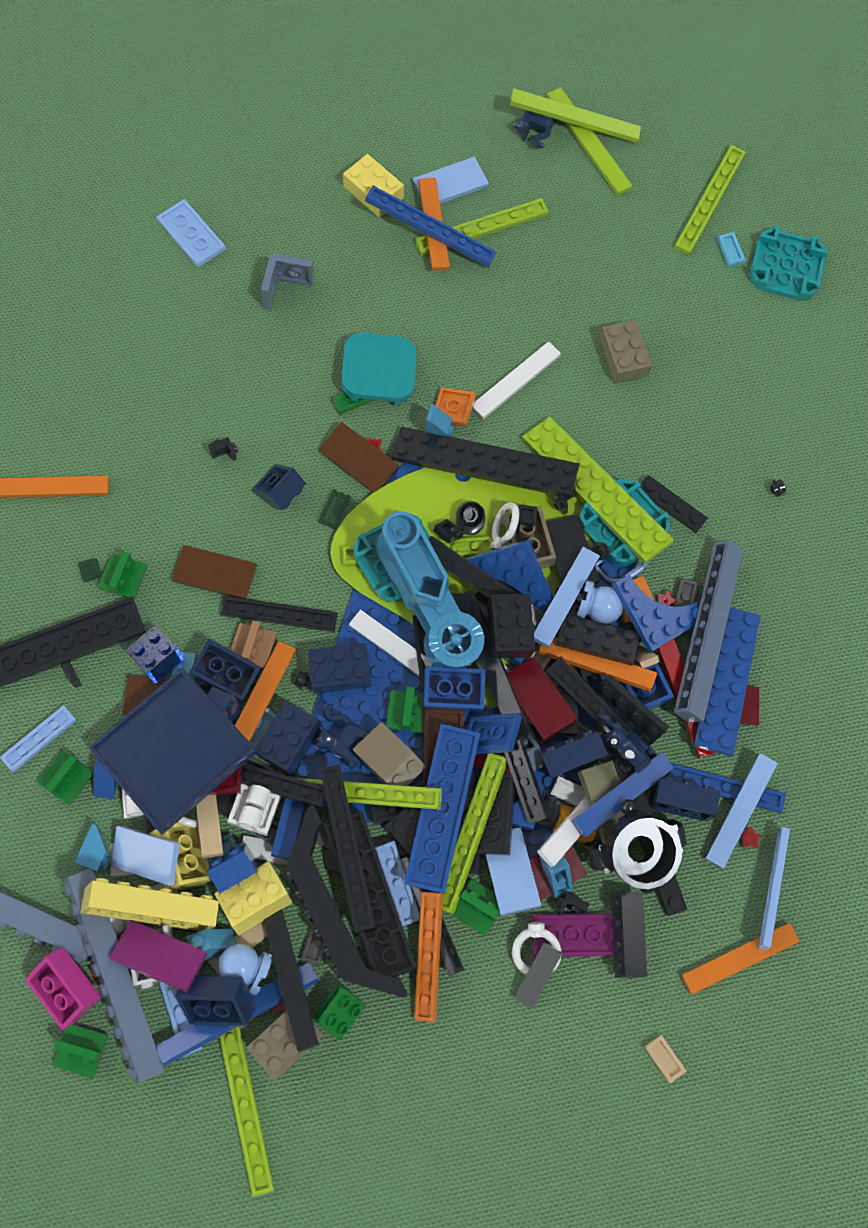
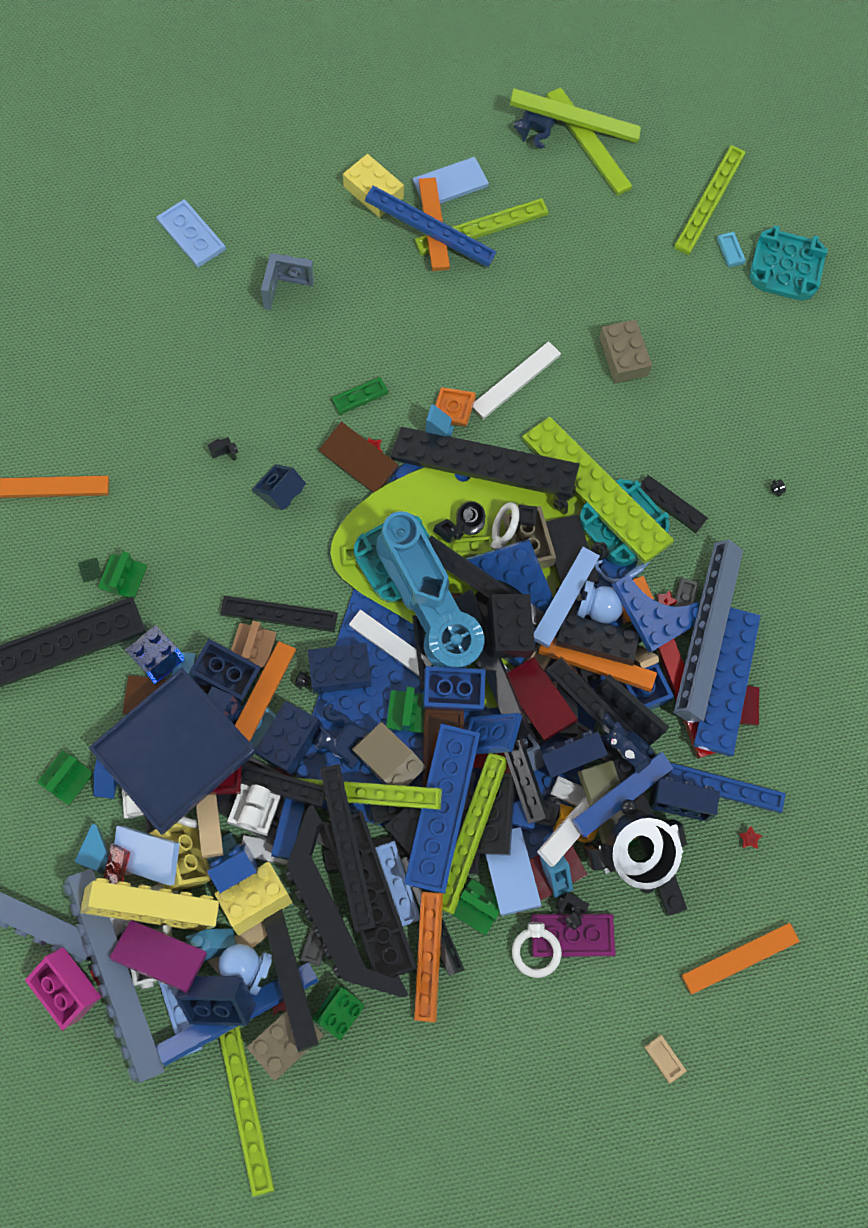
light blue tile [0,705,77,773] -> none
green bracket [53,1025,108,1078] -> none
black tile [64,663,82,688] -> none
reddish brown tile [172,545,257,599] -> none
clear green tile [318,489,351,530] -> none
teal tile [341,333,416,406] -> none
dark grey tile [514,942,562,1009] -> none
black brick [610,891,647,978] -> none
light blue tile [705,753,778,869] -> none
light blue tile [758,827,790,951] -> none
none -> clear red plate [103,845,130,884]
none -> black plate [564,911,583,930]

